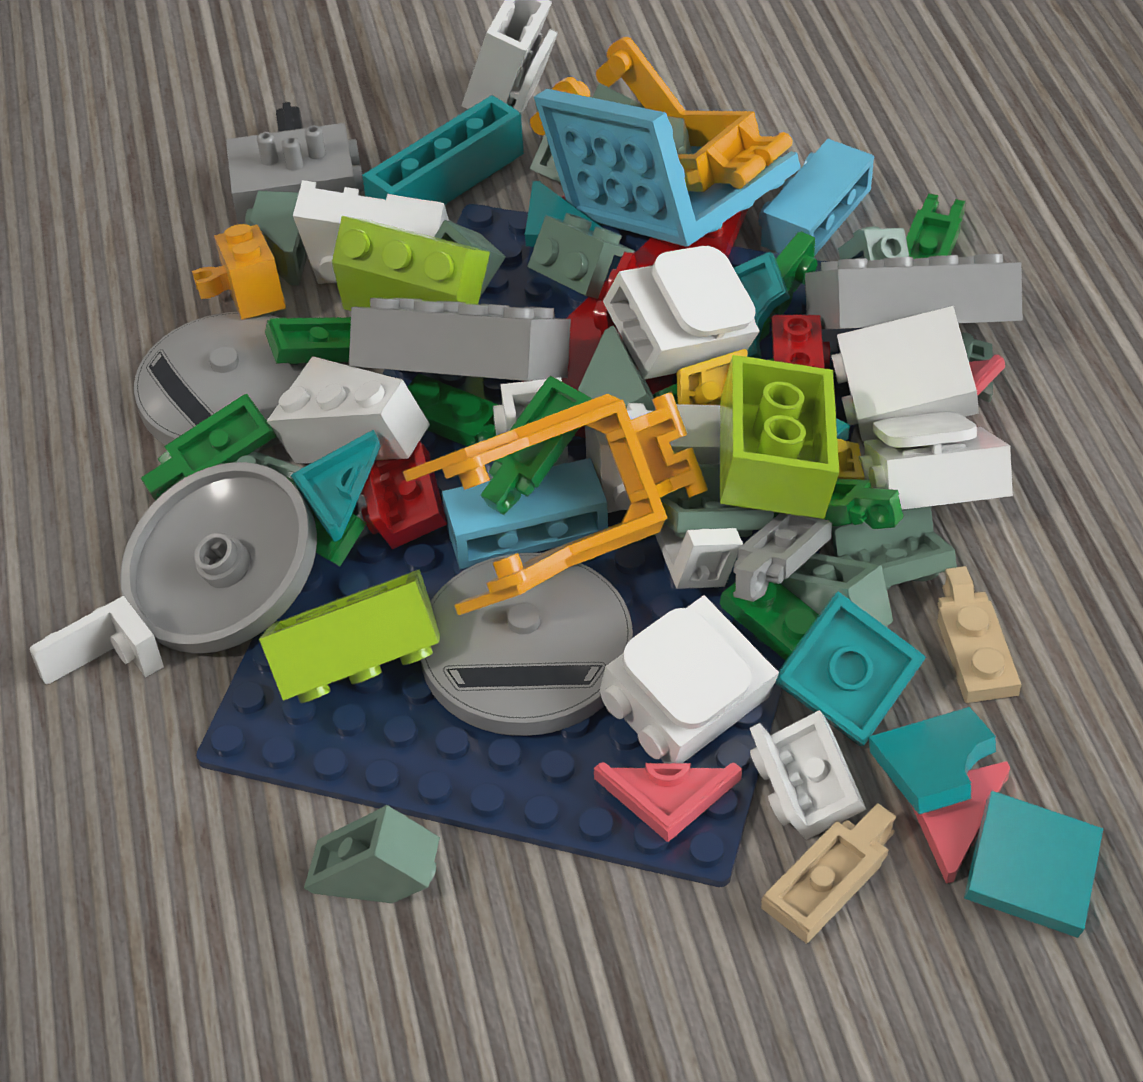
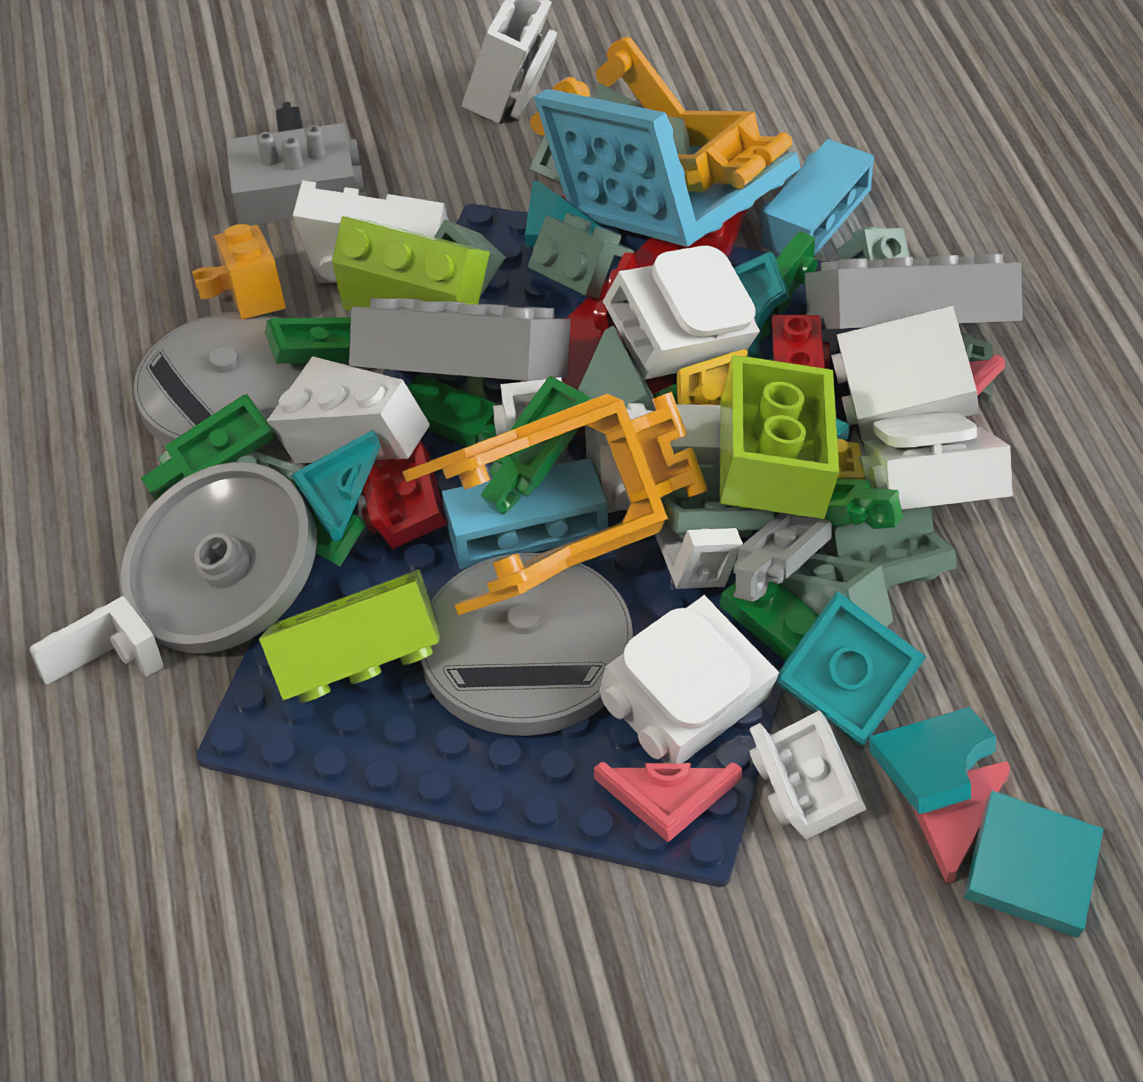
sand green slope [245,191,308,285] -> none
sand green slope [304,805,440,903] -> none
teal brick [362,95,524,205] -> none
tan hinge [761,803,896,944] -> none
green hinge [906,193,966,259] -> none
tan hinge [937,566,1021,703] -> none

